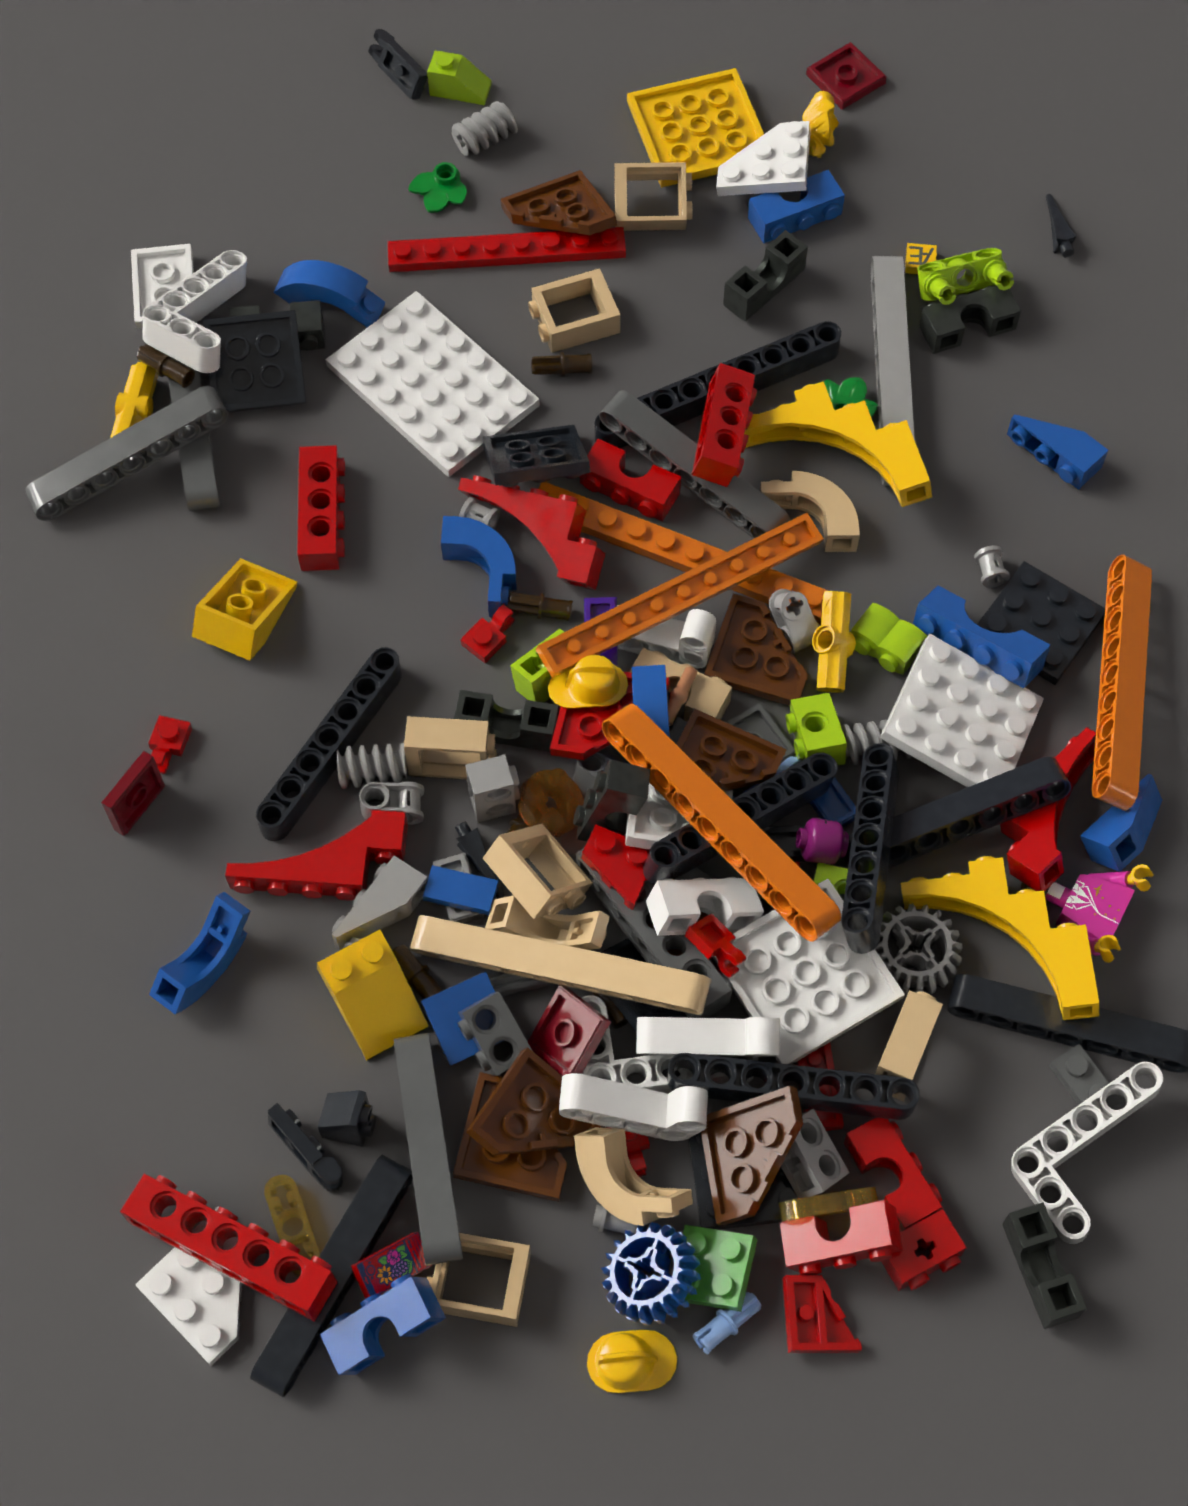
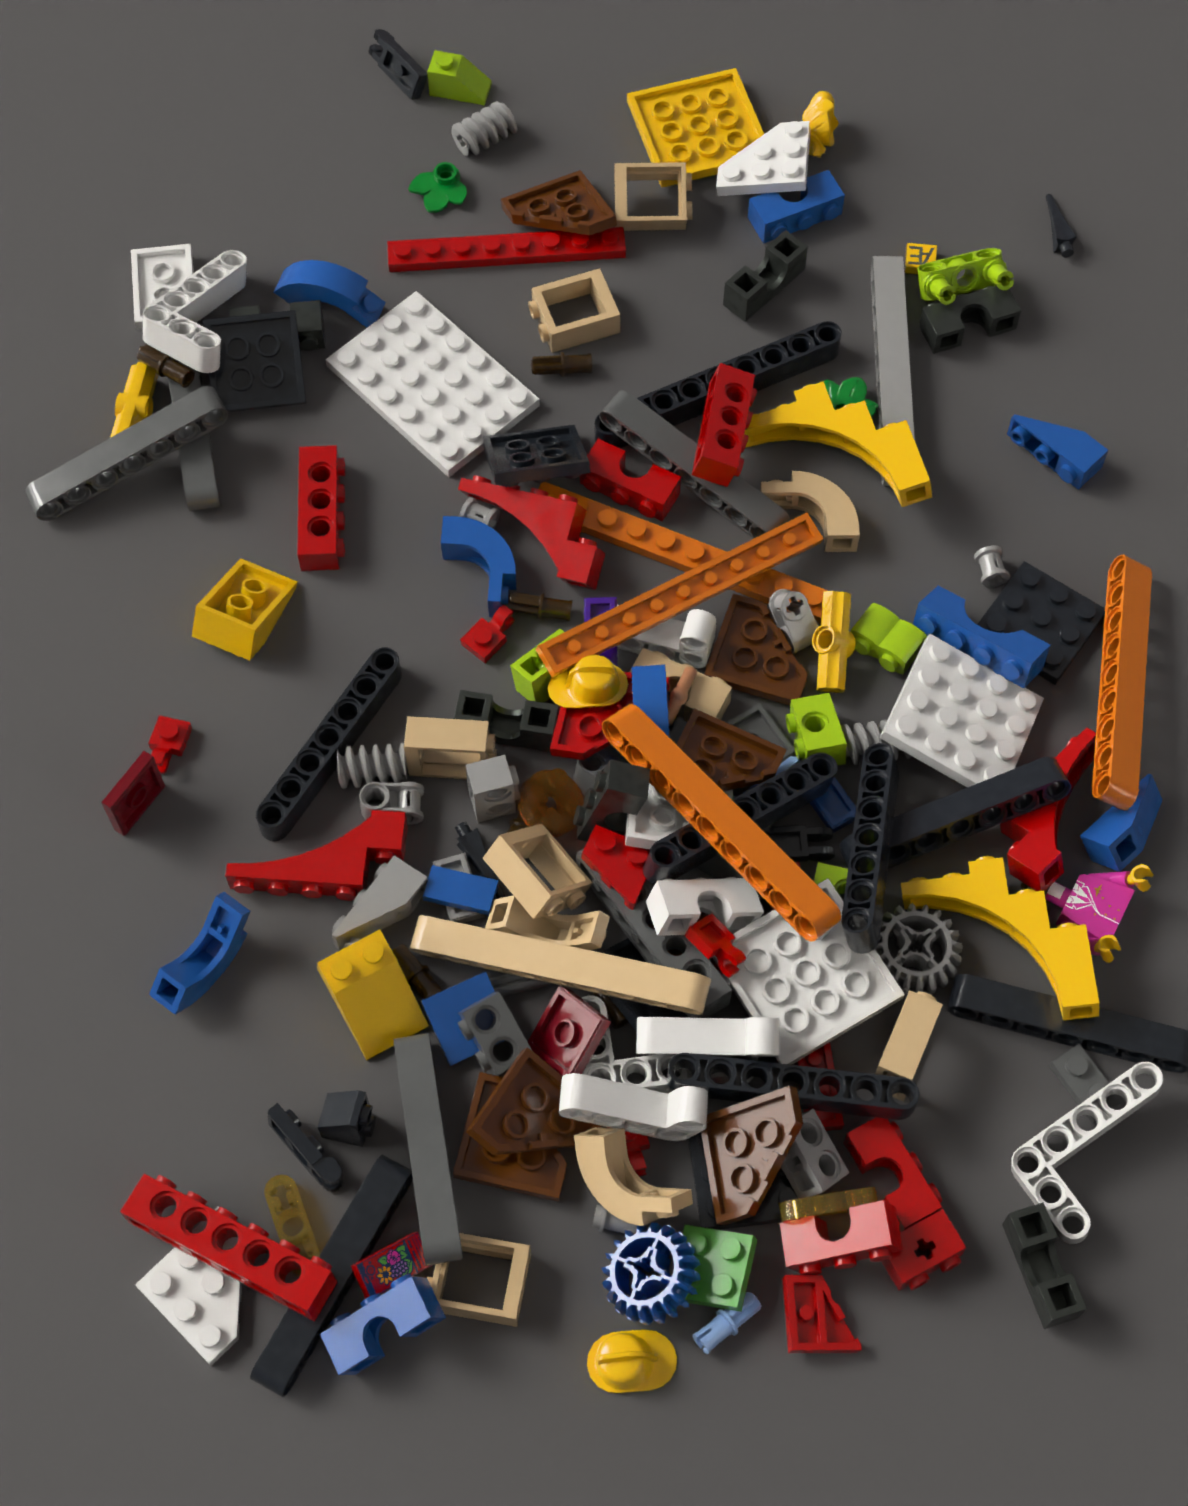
magenta head [795,818,849,865] -> none
dark red tile [806,42,887,110] -> none

